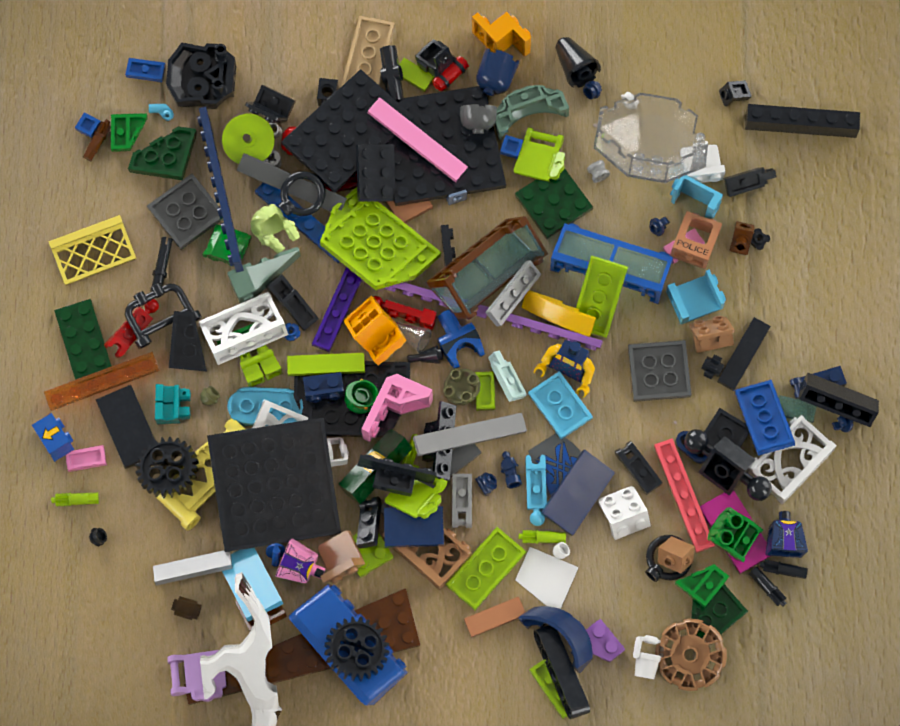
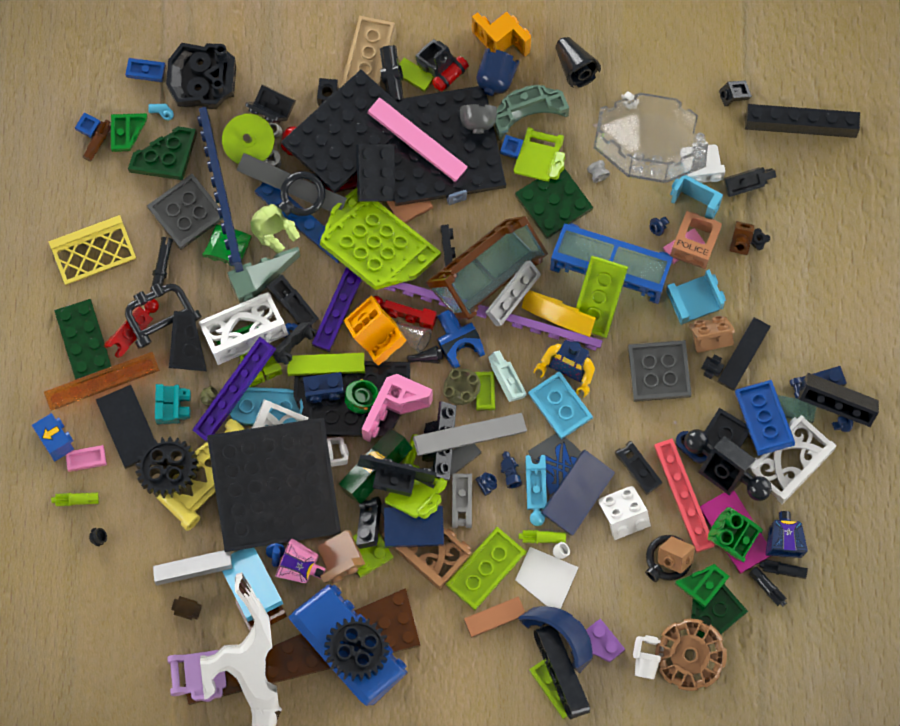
dark blue plate [583,81,602,99] -> none
none -> dark purple plate [192,337,276,442]
none -> black piece [272,323,317,365]

